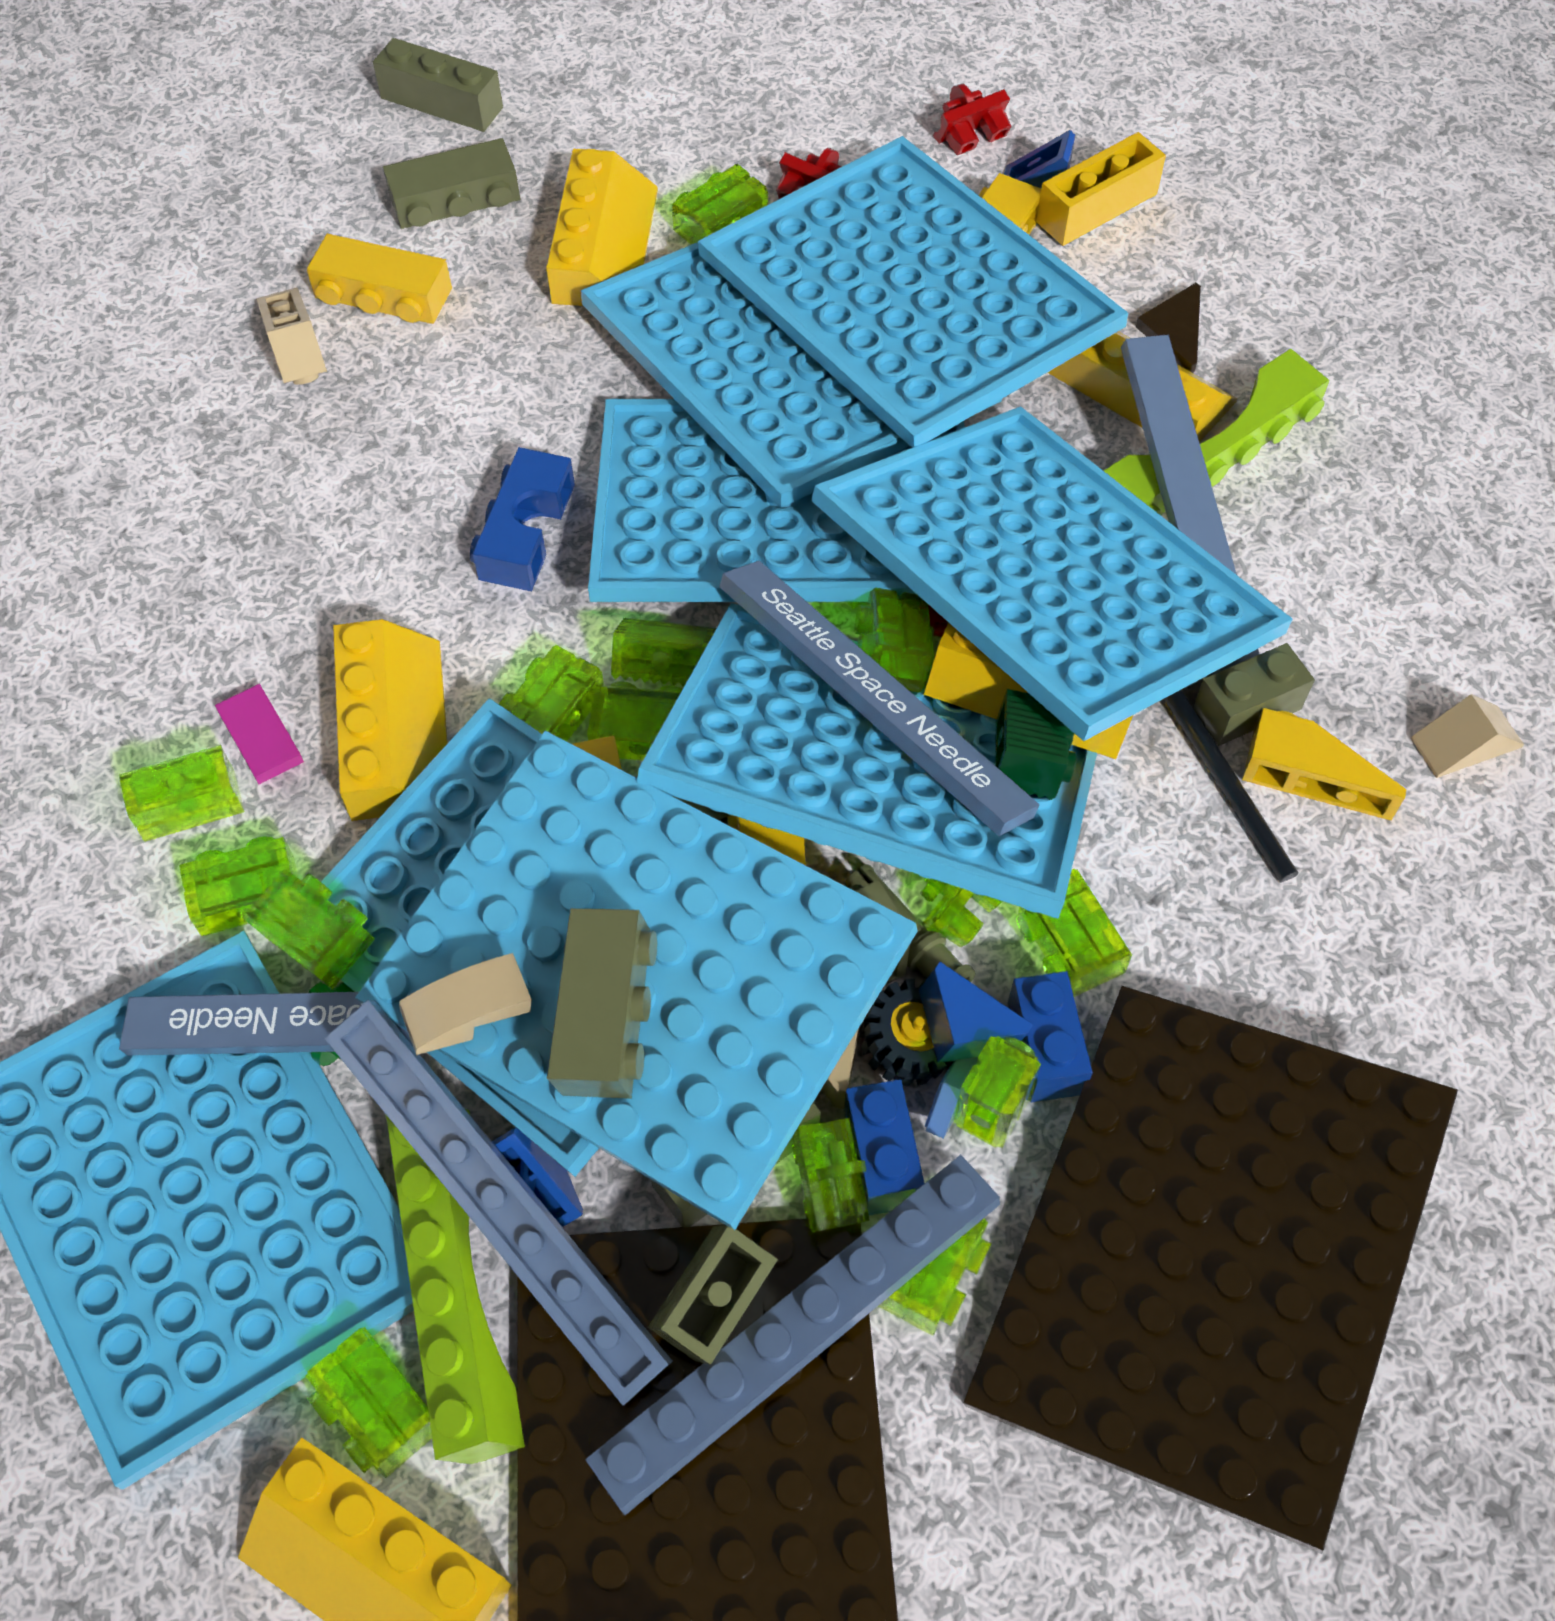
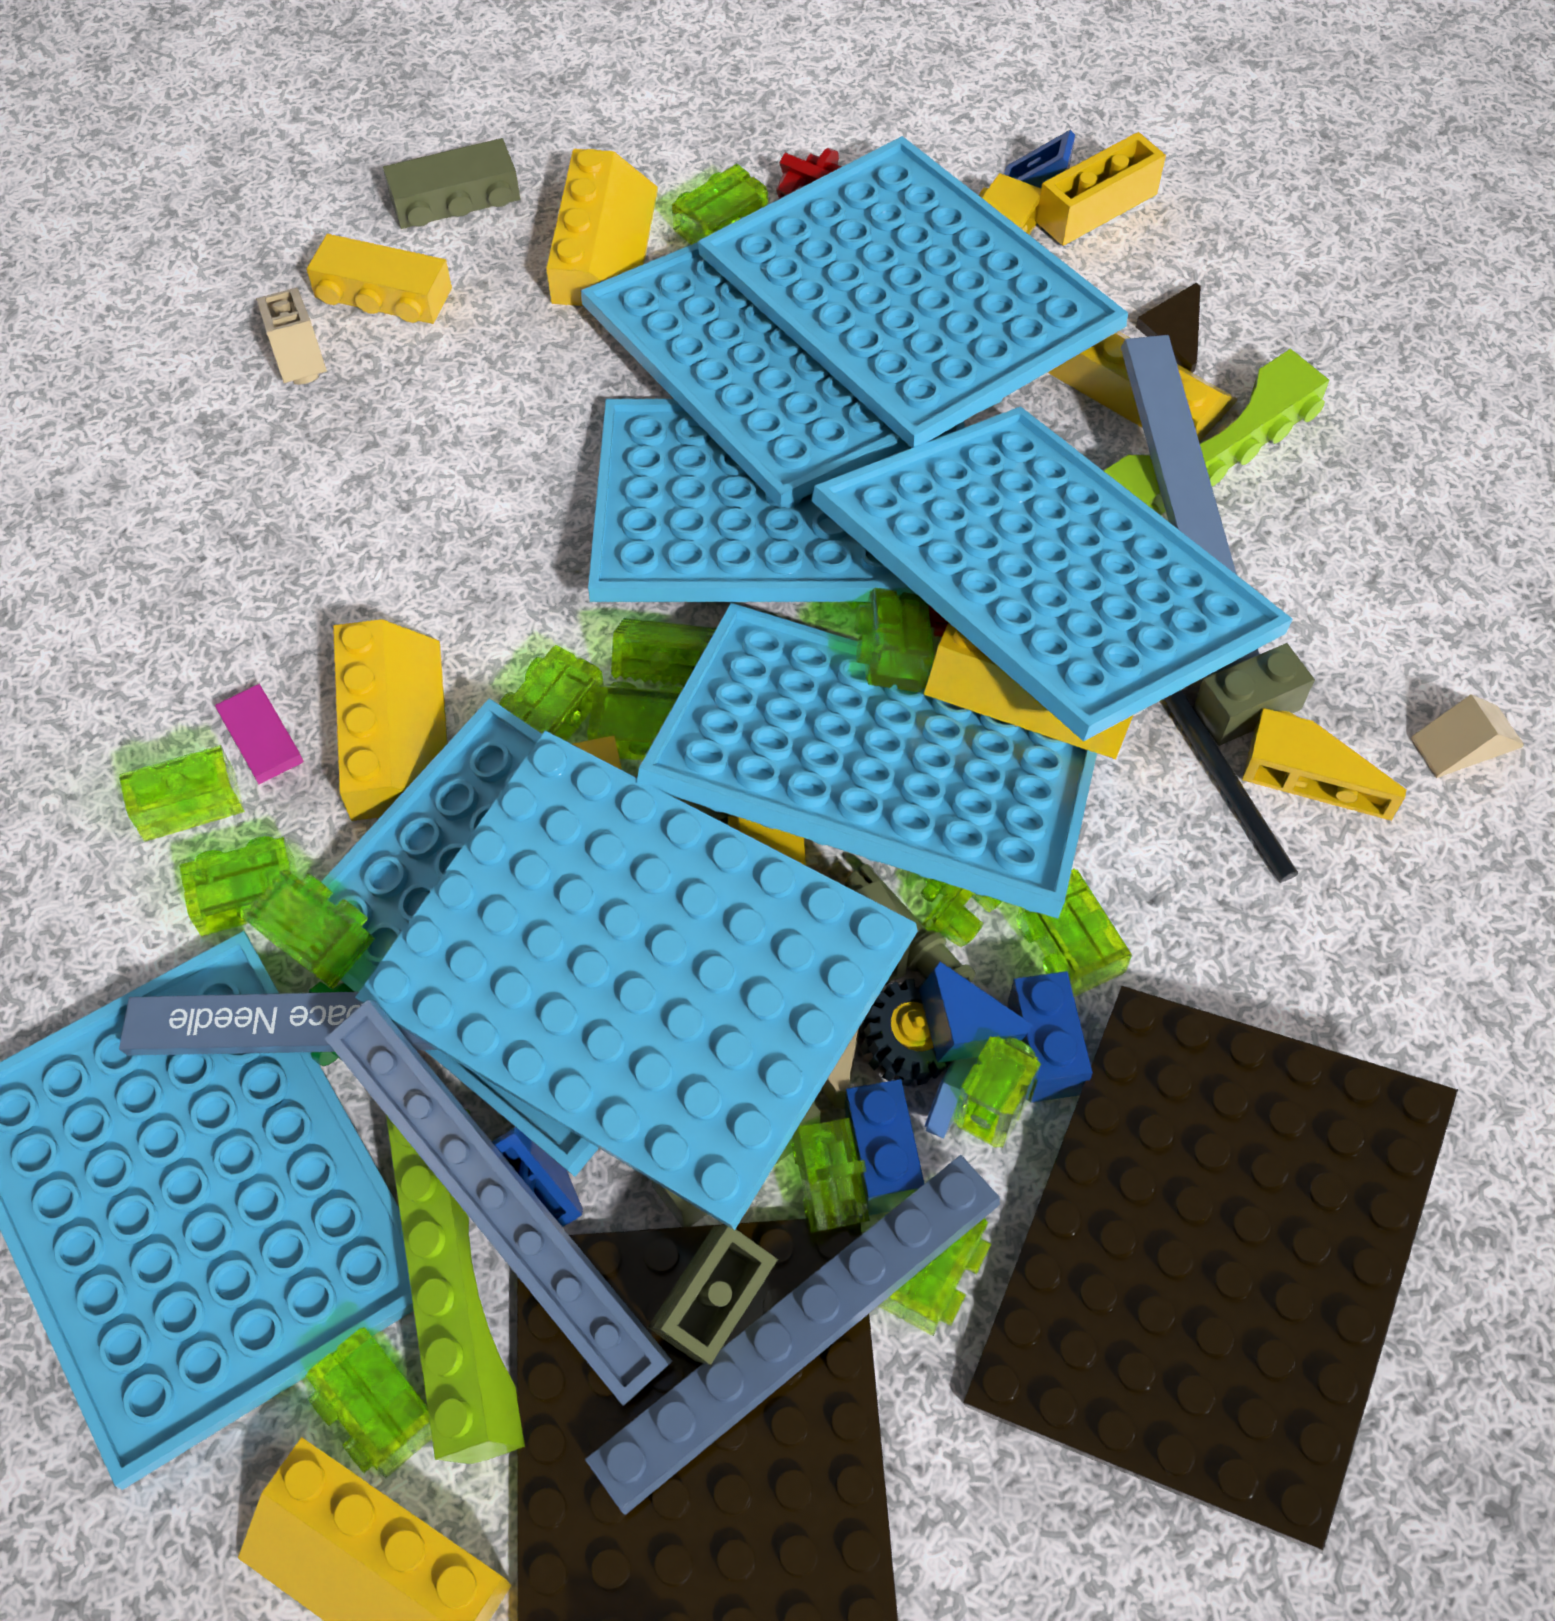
olive brick [373,38,503,132] -> none
tan slope [399,953,532,1055] -> none
blue arch [470,447,575,592] -> none
olive brick [547,908,657,1099] -> none
sand blue tile [719,561,1040,836] -> none
red hips [933,83,1012,156] -> none
dark green brick [995,689,1076,800] -> none

